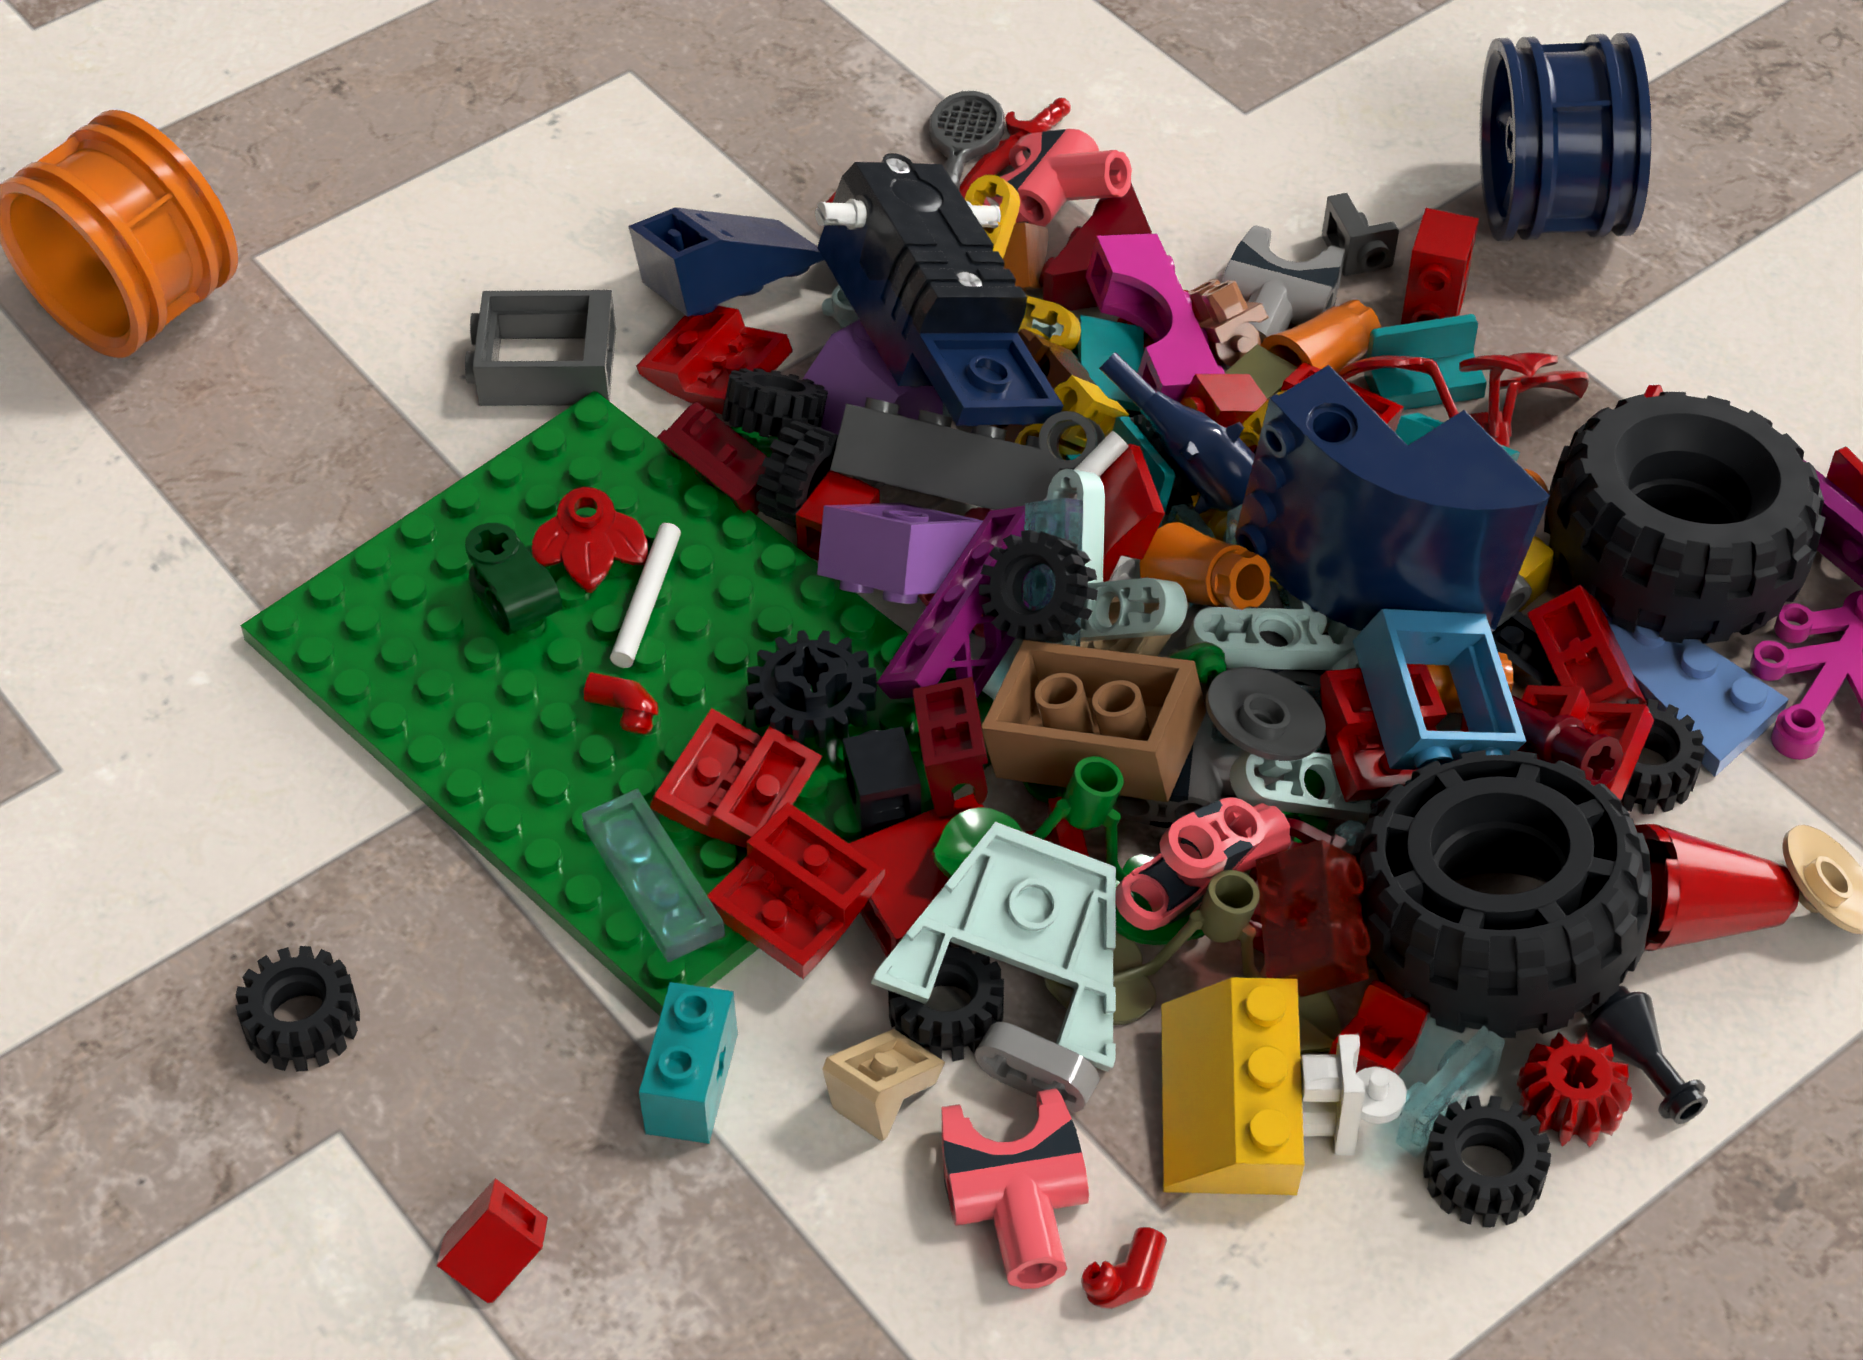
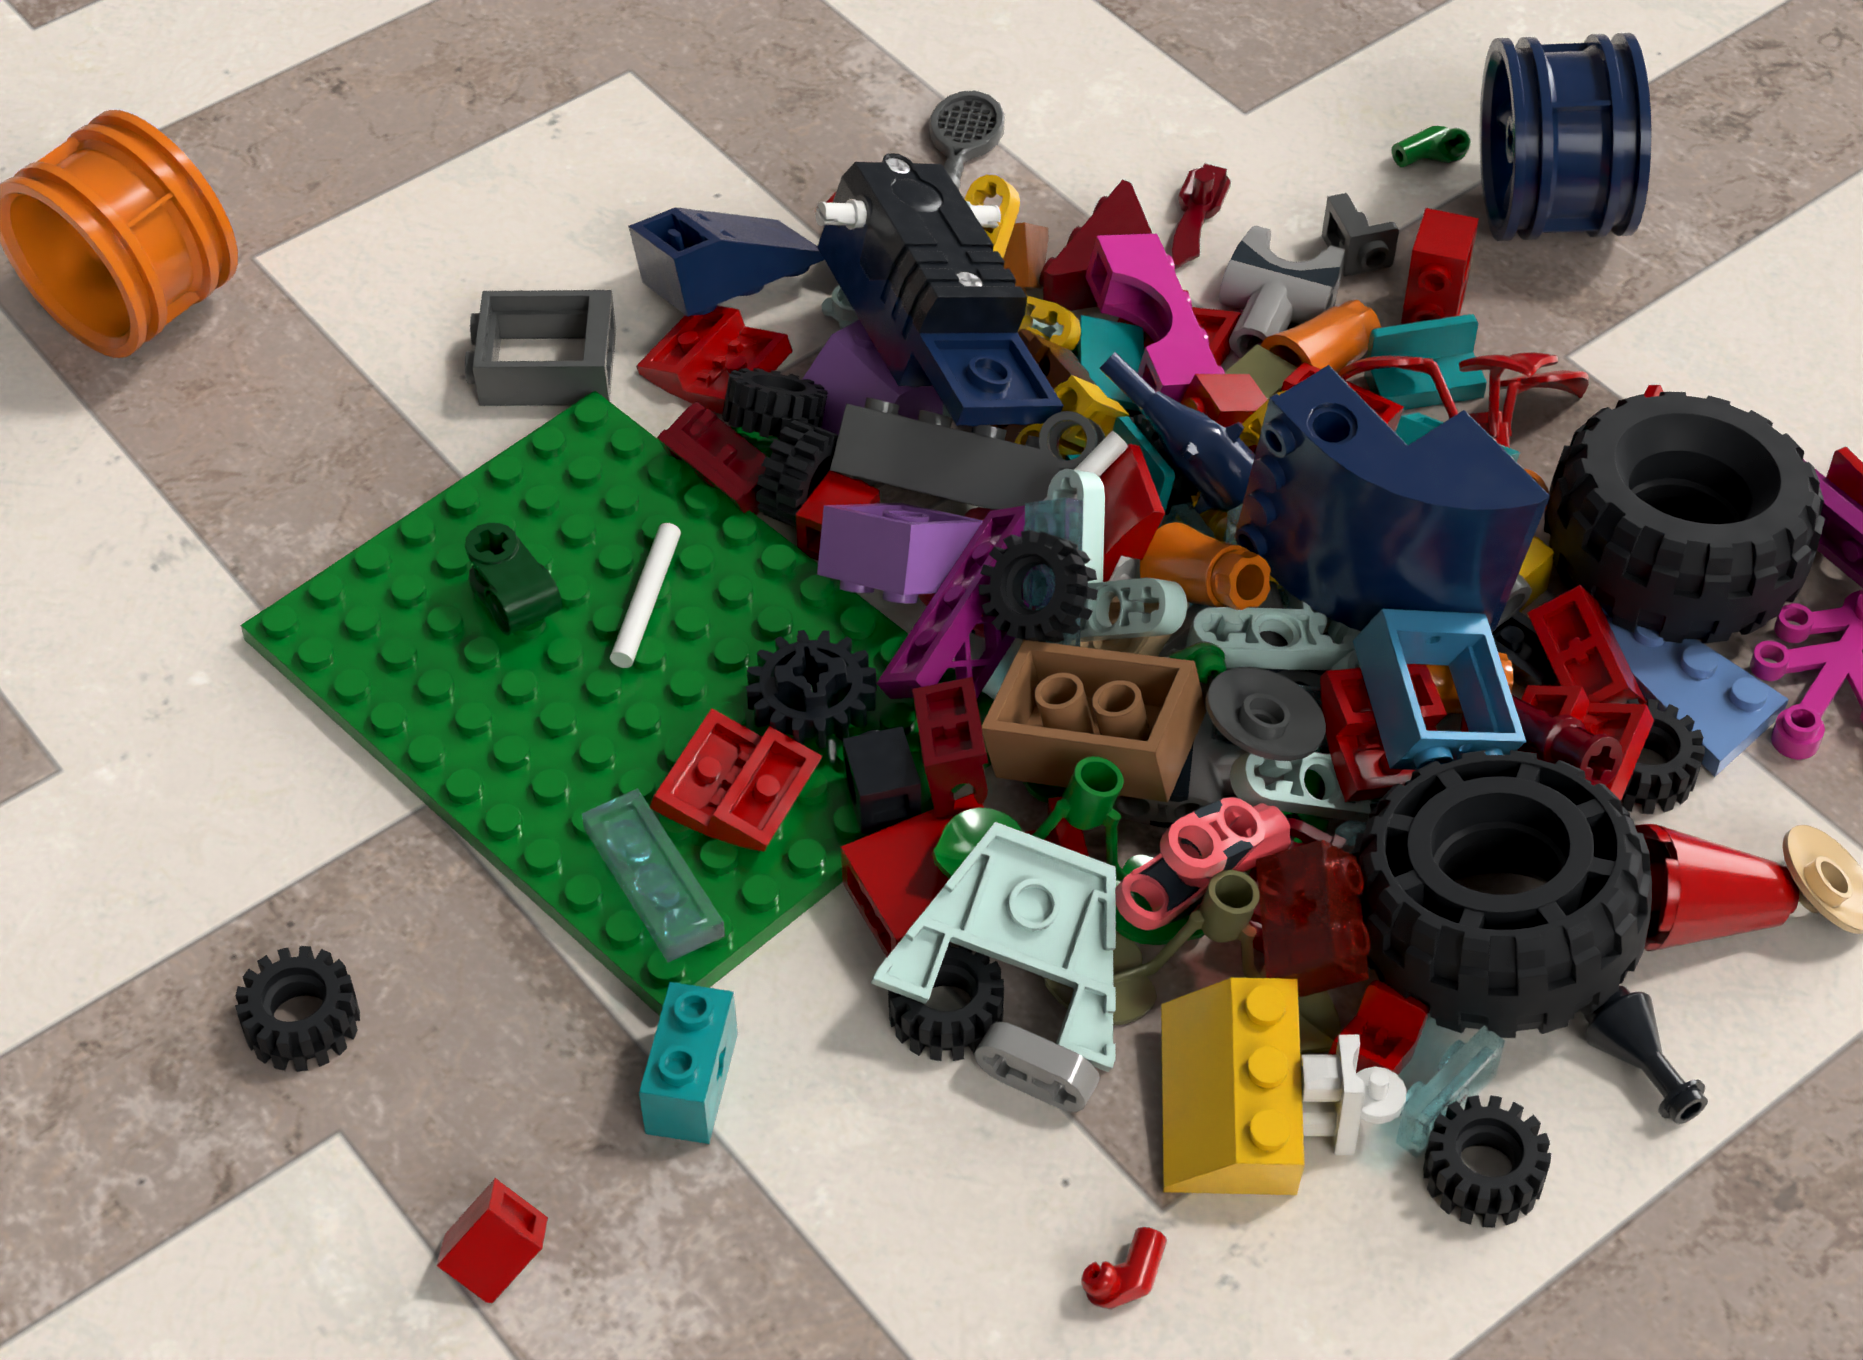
red plate [532,487,648,593] -> none
red arm [584,672,659,735] -> none
red slope [705,801,885,979] -> none
tan slope [822,1029,945,1141] -> none
coral connector [941,1088,1089,1289] -> none
red piece [959,98,1071,199] -> none
coral connector [983,129,1132,227] -> none
nougat hips [1188,279,1269,367] -> none
red gear [1517,1032,1632,1147] -> none
none -> dark red piece [1172,163,1231,269]
none -> green arm [1391,126,1471,168]

